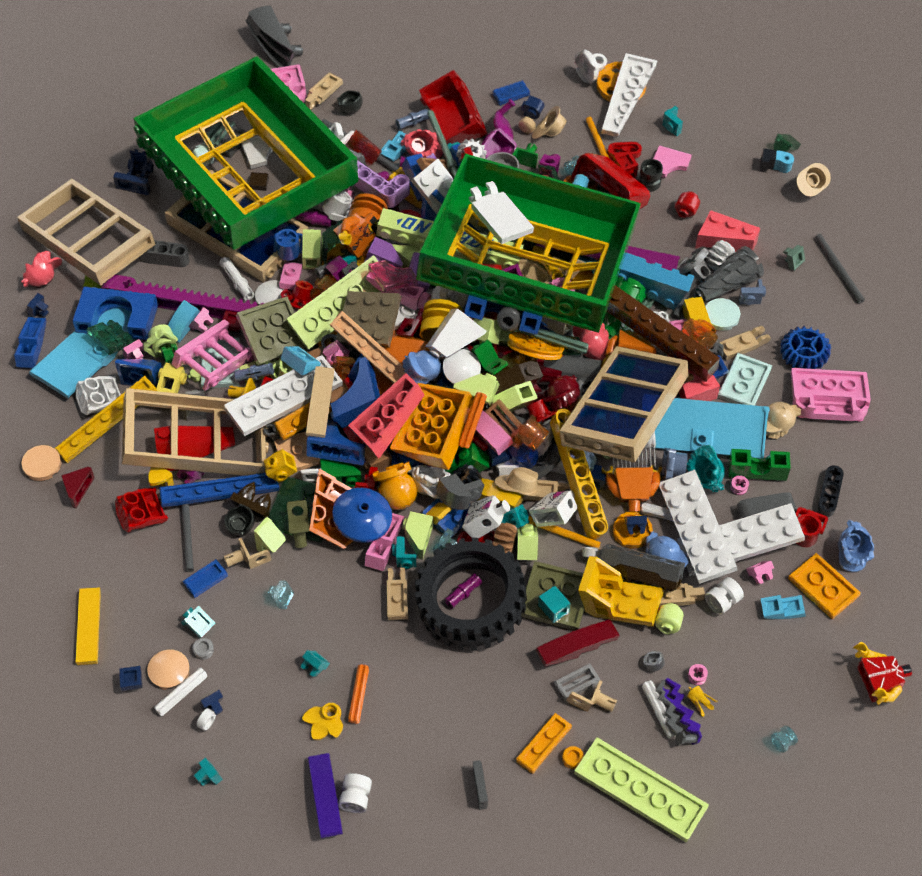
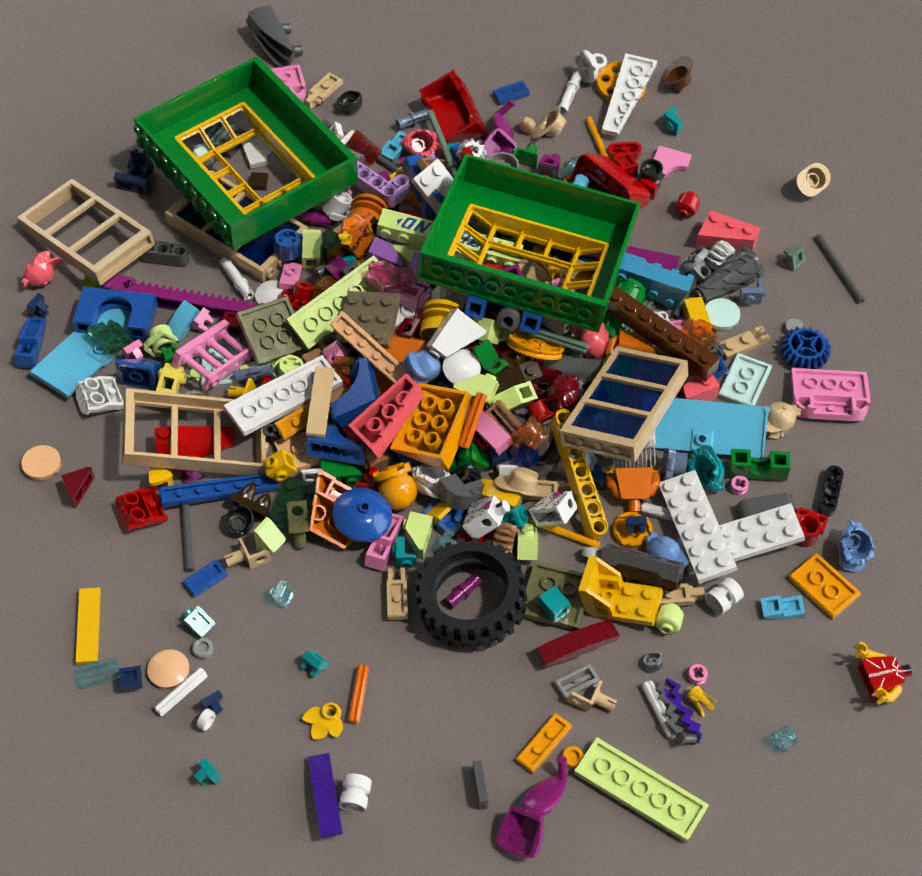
yellow tile [55,376,158,463] -> none
medium azure slope [281,346,321,375] -> none
white tile [469,181,534,244] -> none
dark blue plate [521,95,545,119] -> none
bright pink tile [746,561,774,584] -> none
leg [759,148,794,173] -> none
clear green tile [774,134,801,152] -> none
none -> clear light blue tile [75,657,120,689]
none -> magenta piece [496,756,568,858]
none -> white pin [559,71,583,114]
none -> red tile [640,177,658,200]
none -> reddish brown piece [664,57,693,93]
none -> light grey tile [785,318,804,333]

